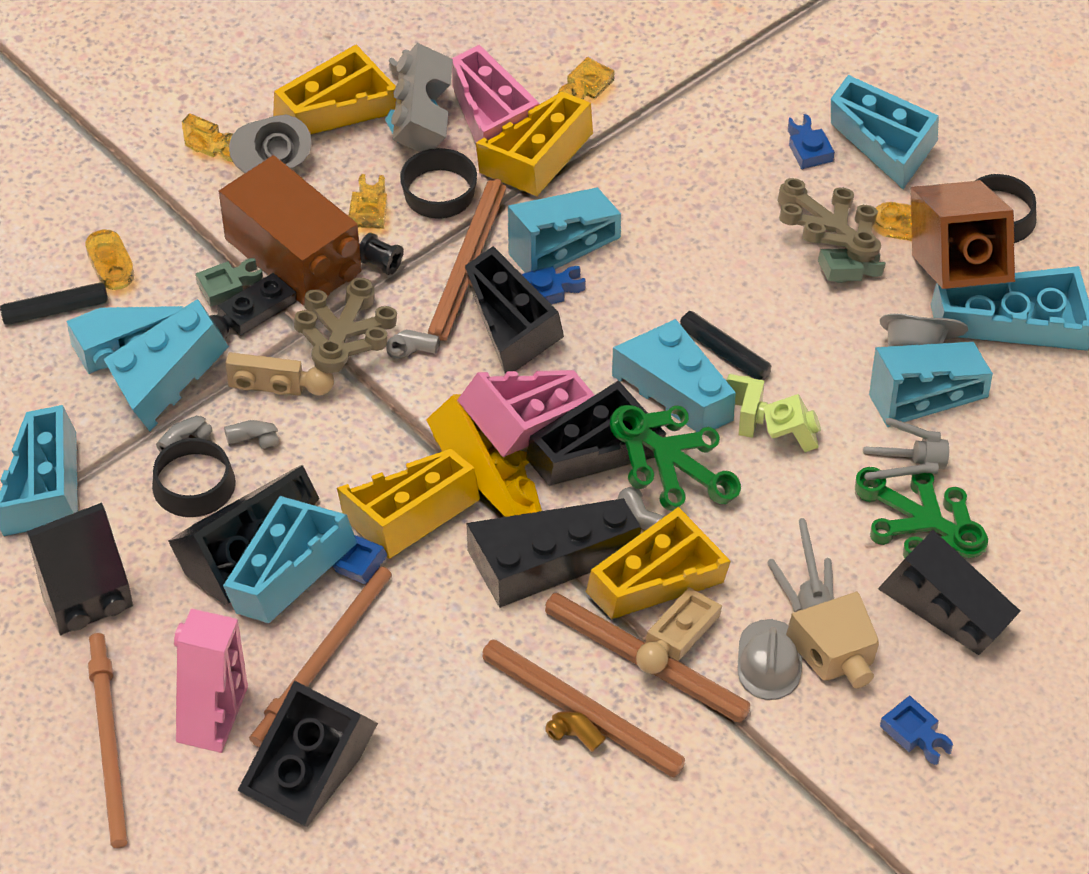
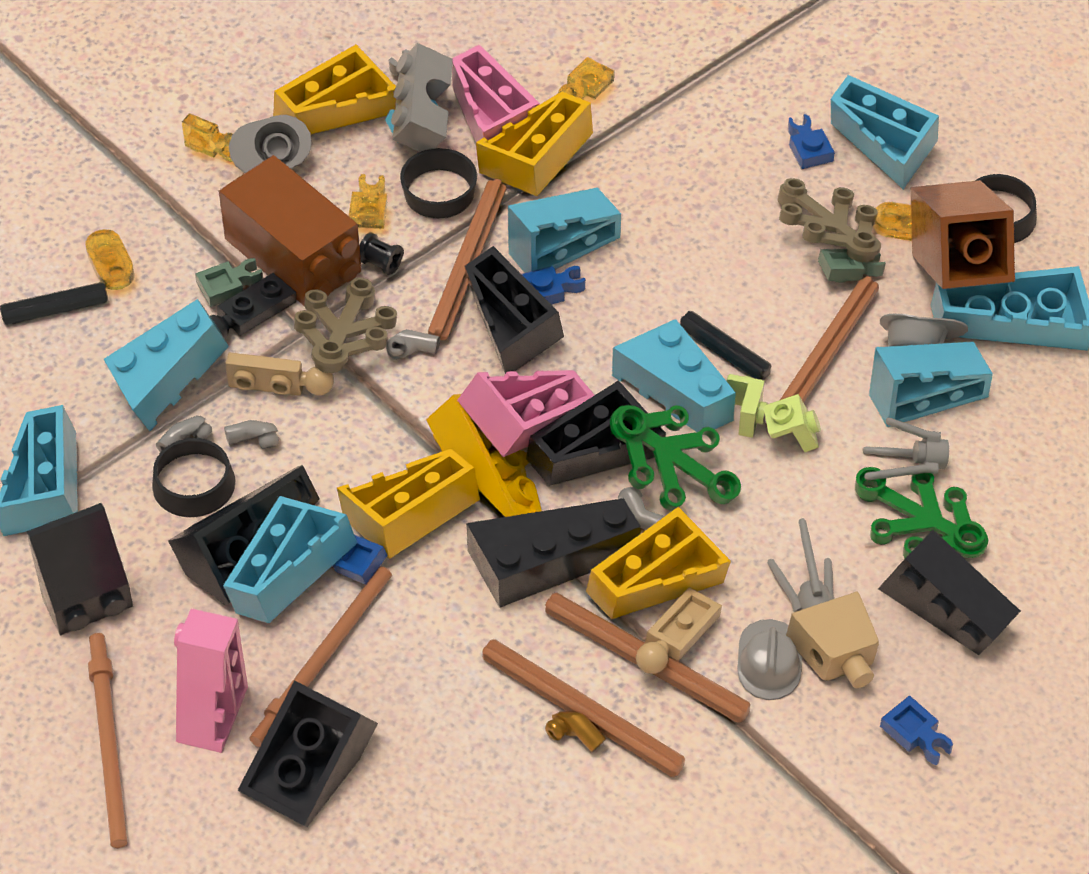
medium azure slope [66,306,184,374] -> none
none -> nougat axle [766,276,879,427]

